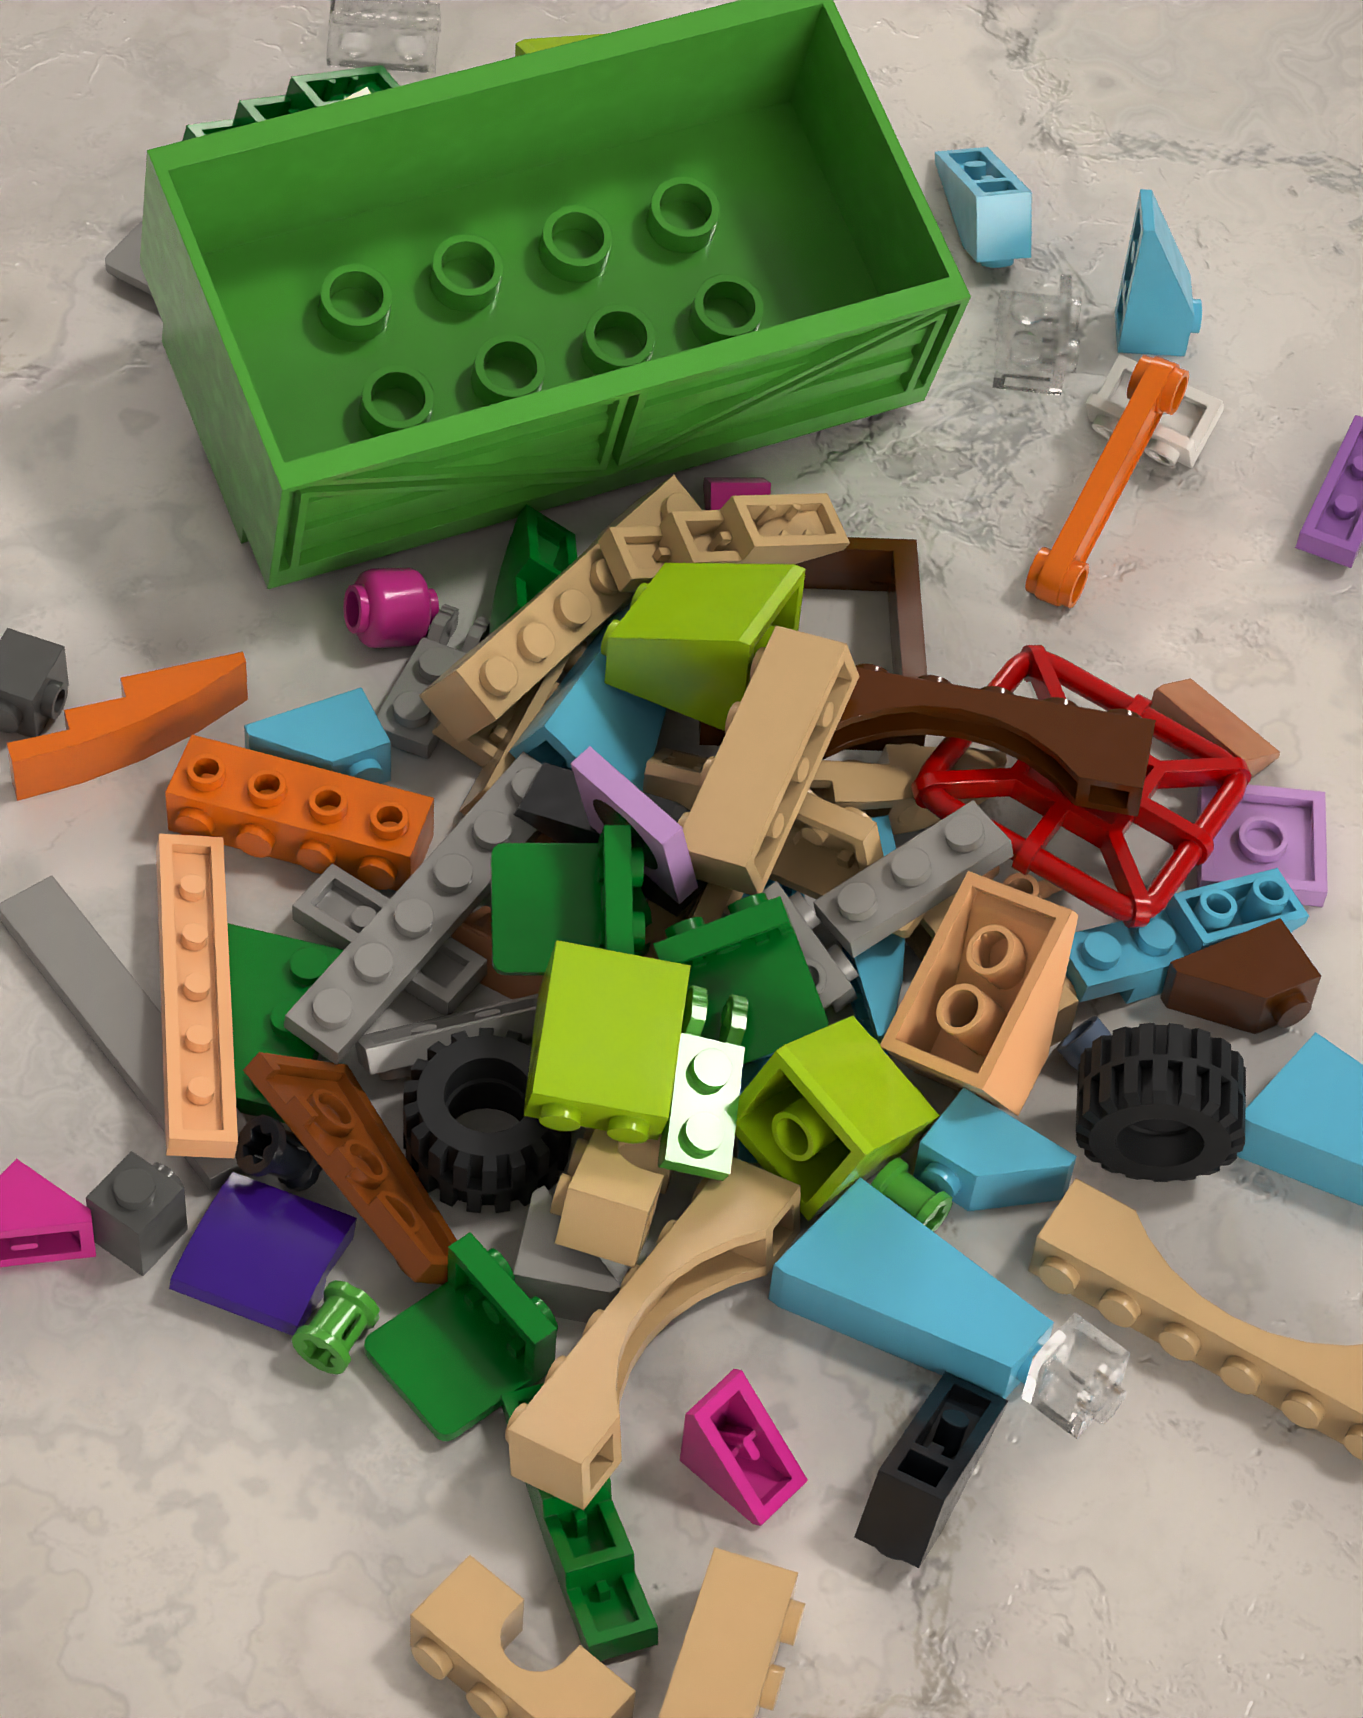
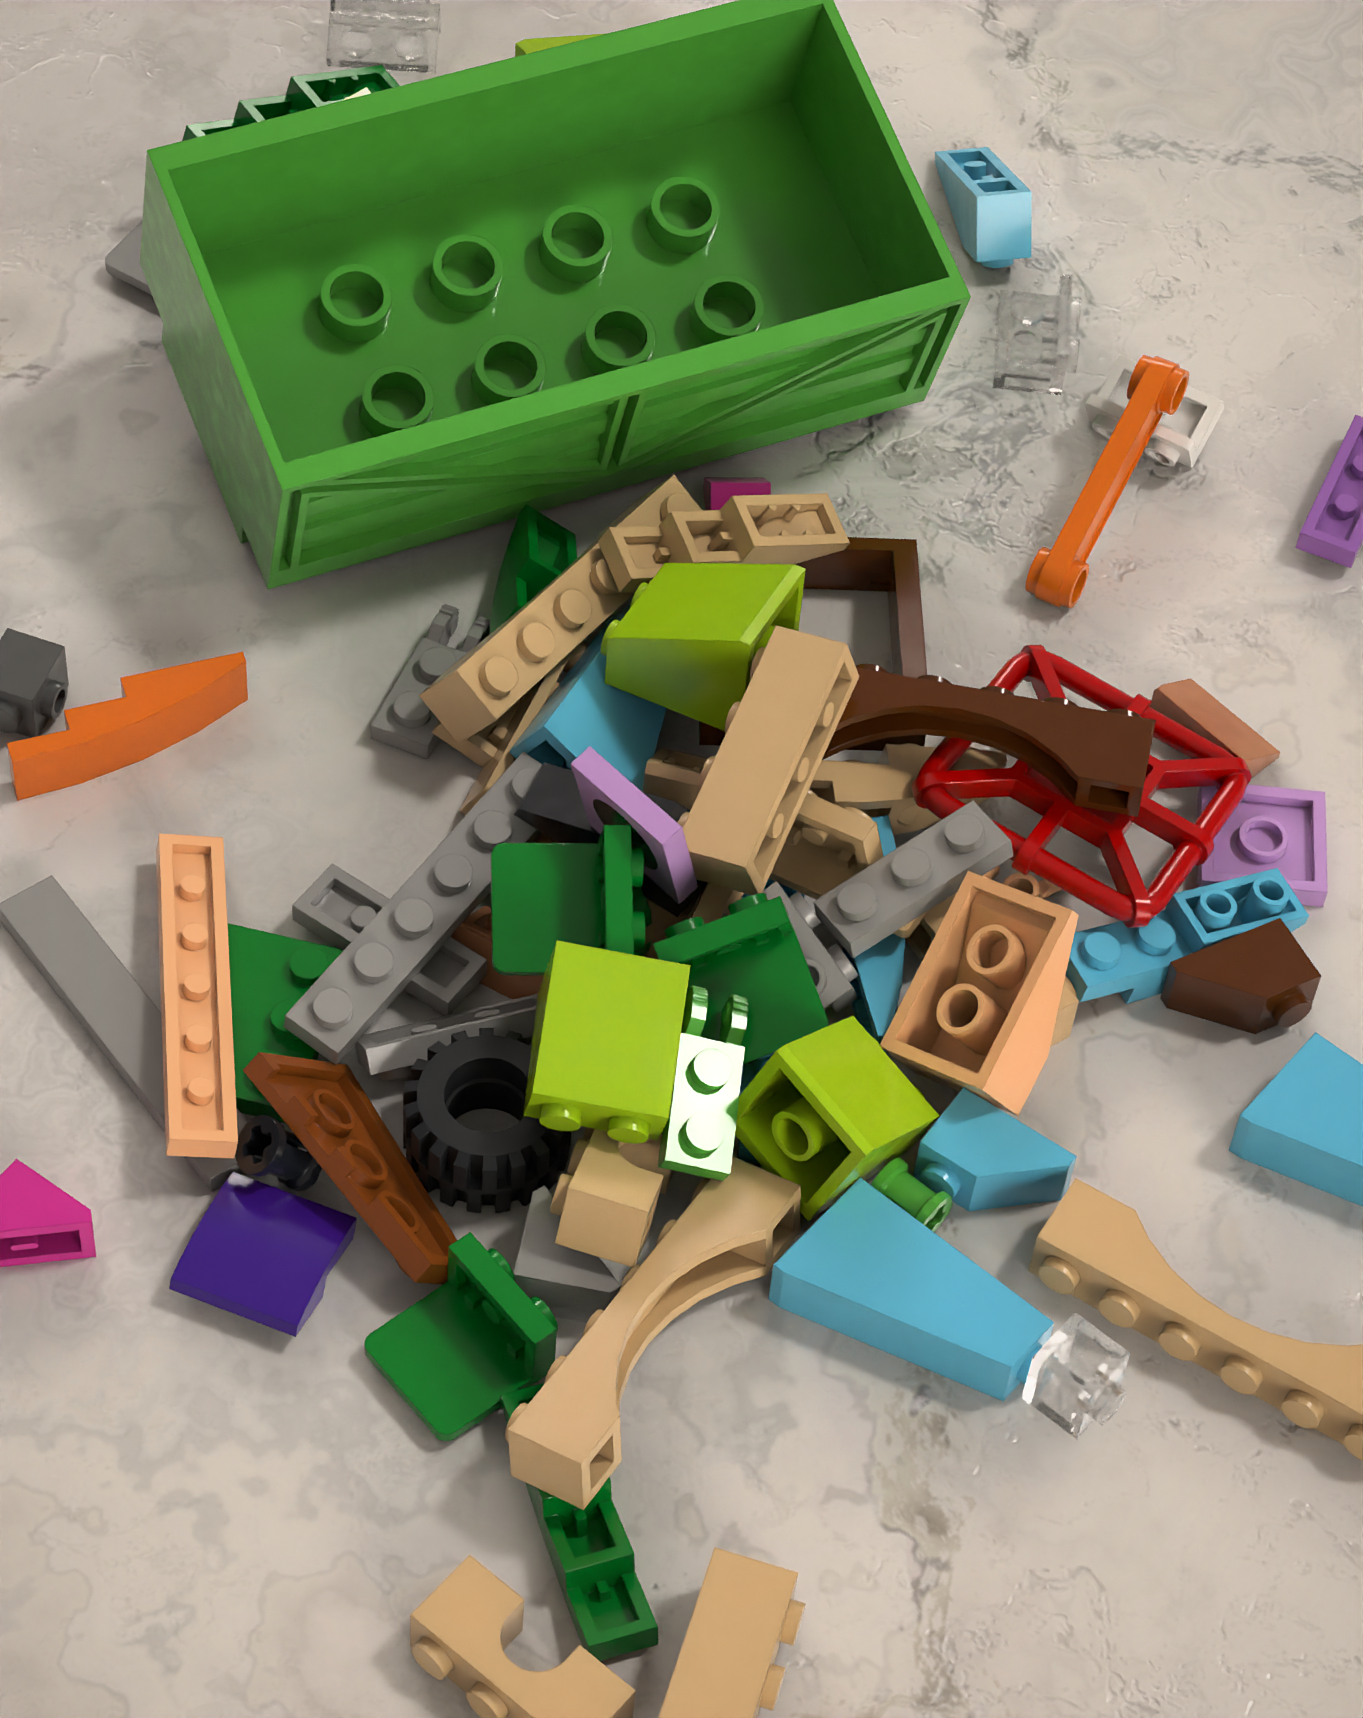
dark grey brick [86,1151,188,1276] -> none
orange brick [165,734,434,891] -> none
medium azure slope [244,687,391,784] -> none
bright green bush [291,1280,380,1375] -> none
dark pink head [343,568,439,648] -> none
dark pink slope [680,1369,808,1526] -> none
black slope [854,1371,1008,1568] -> none
sand blue hinge [1057,1016,1111,1070] -> none
black tyre [1075,1023,1246,1182] -> none
medium azure slope [1114,189,1202,356] -> none

